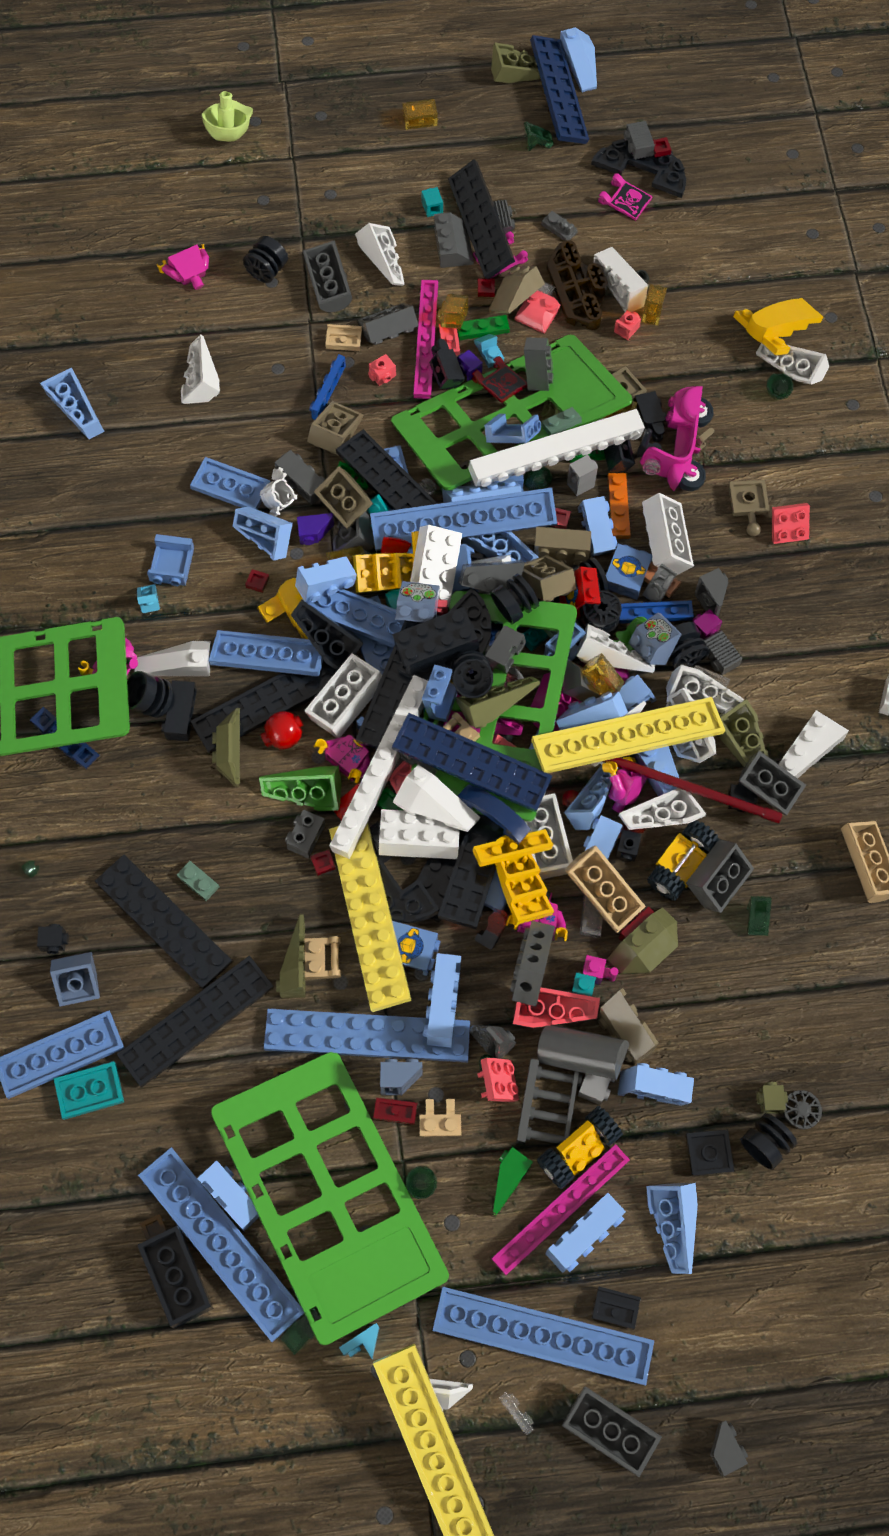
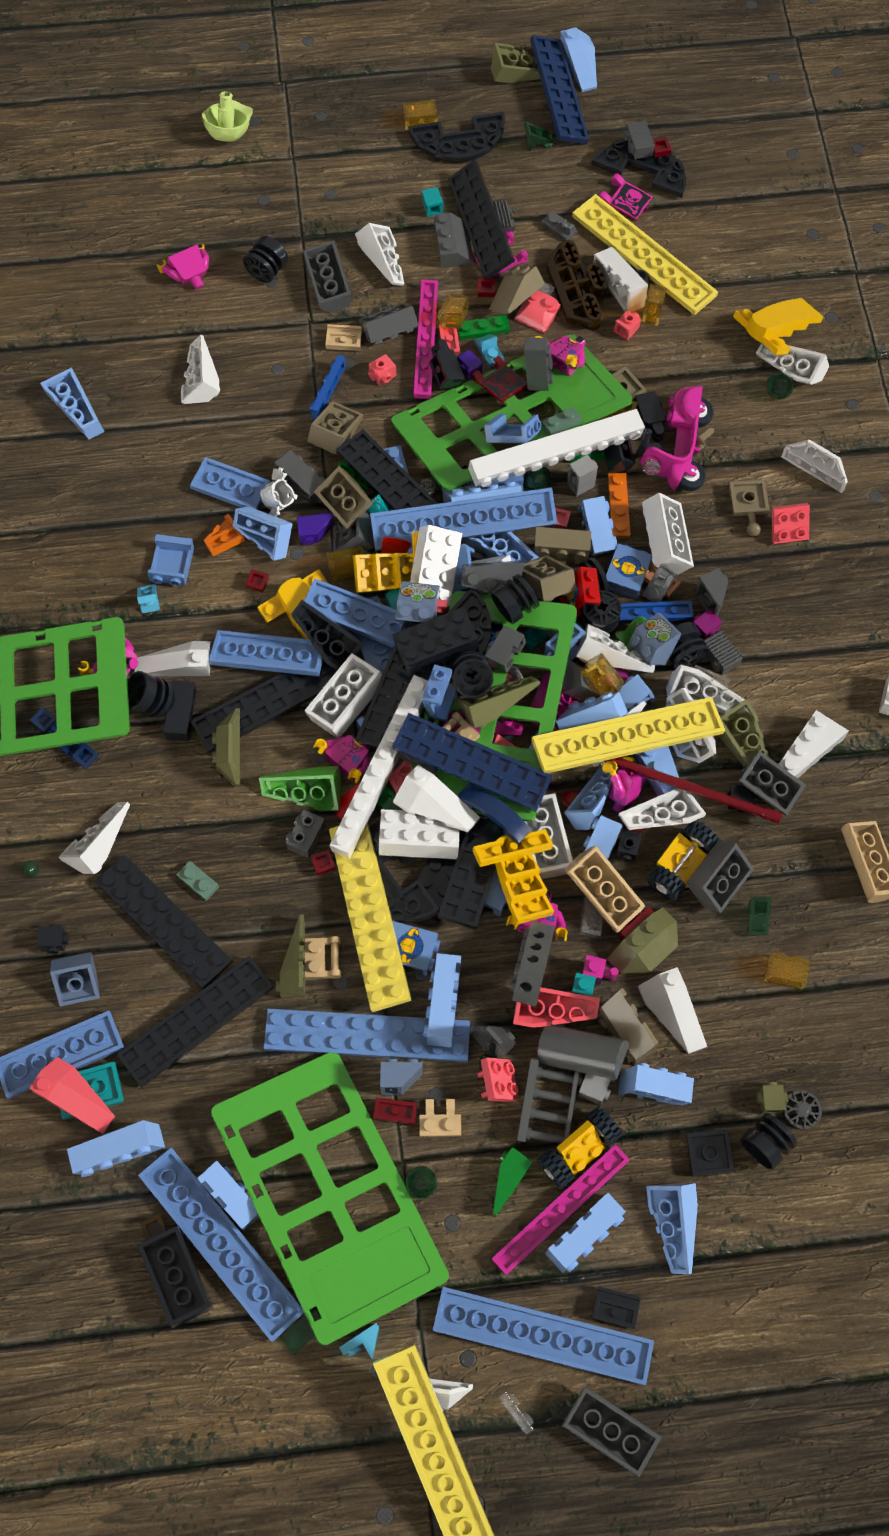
red brick [260,711,303,749] -> none
light blue wedge [295,557,357,603] -> none
leg [474,910,508,950] -> none
dark grey slope [710,1420,748,1476] -> none
none -> coral wedge [29,1057,115,1135]
none -> white wedge [59,802,130,874]
none -> light blue wedge [67,1120,165,1177]
none -> orange wing [204,514,245,557]
none -> black plate [408,112,505,163]
none -> dark pink torso [535,336,586,376]
none -> light yellow plate [572,194,718,315]
none -> white wedge [638,967,707,1054]
none -> clear yellow brick [763,952,810,989]
none -> white wedge [781,439,848,493]

